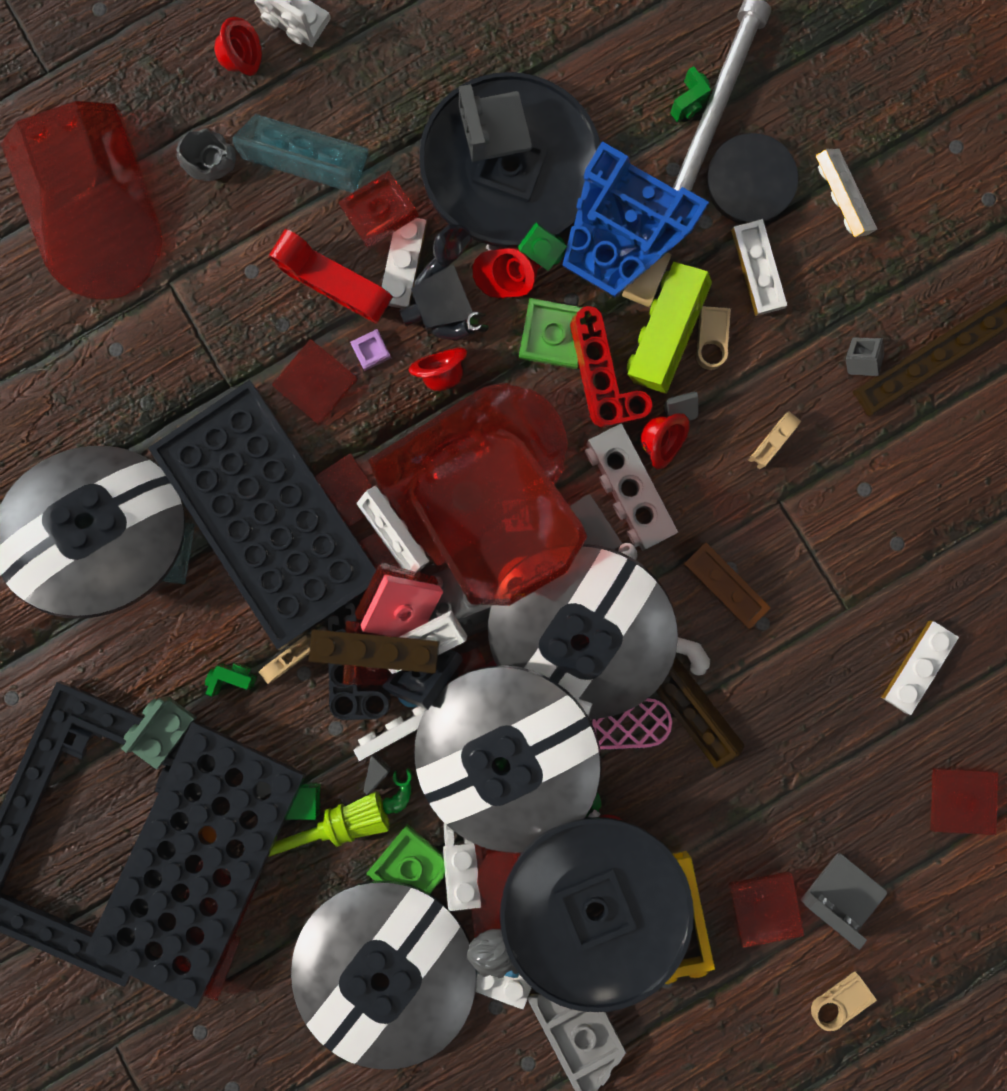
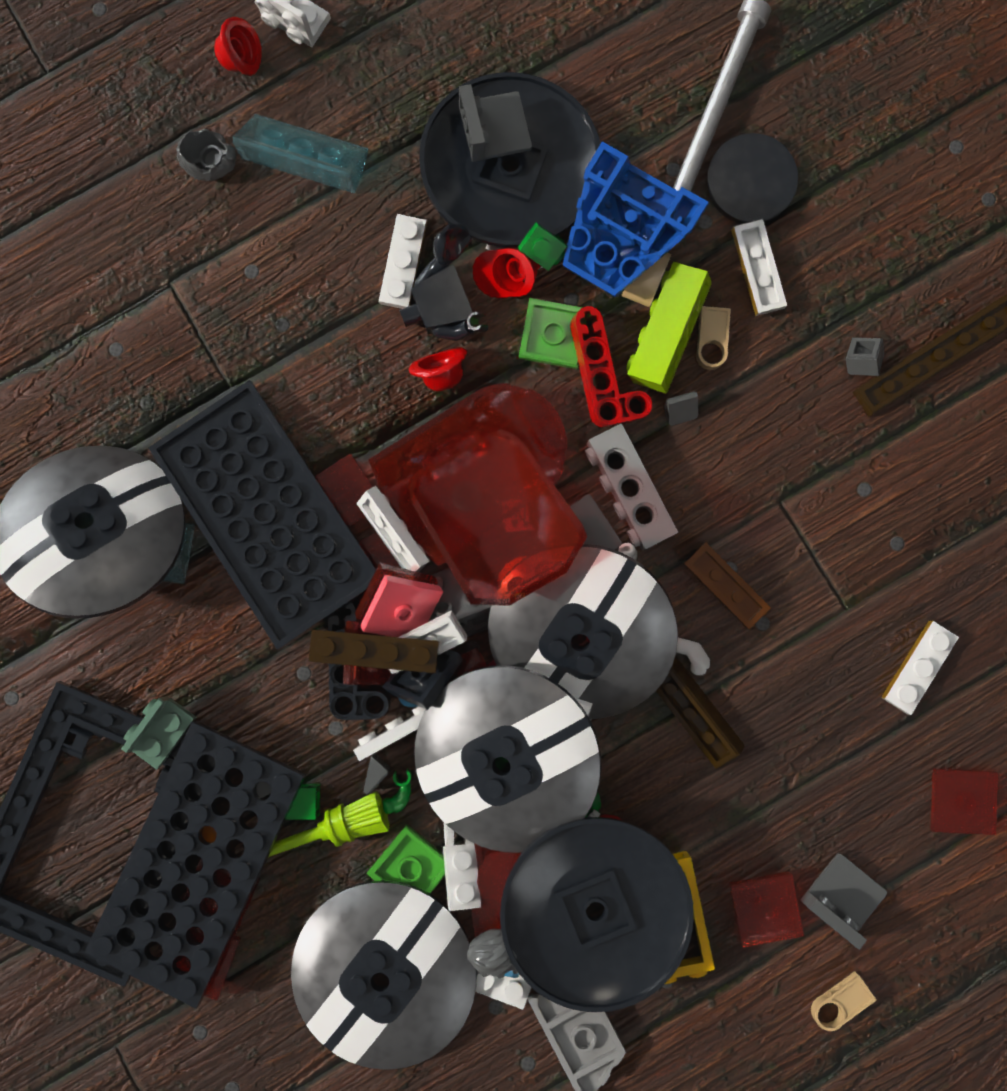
clear red windscreen [1,101,162,300] -> none
green bracket [205,663,257,697] -> none
tan piece [259,634,311,684] -> none
red beam [269,229,393,323] -> none
clear red plate [272,339,358,425] -> none
clear red plate [338,171,419,248] -> none
lavender tile [350,329,391,371] -> none
bright pink window [592,698,672,749] -> none
red hat [640,413,690,470] -> none
green bracket [670,66,711,122] -> none
tan piece [748,411,801,469] -> none
plate [816,149,877,237] -> none

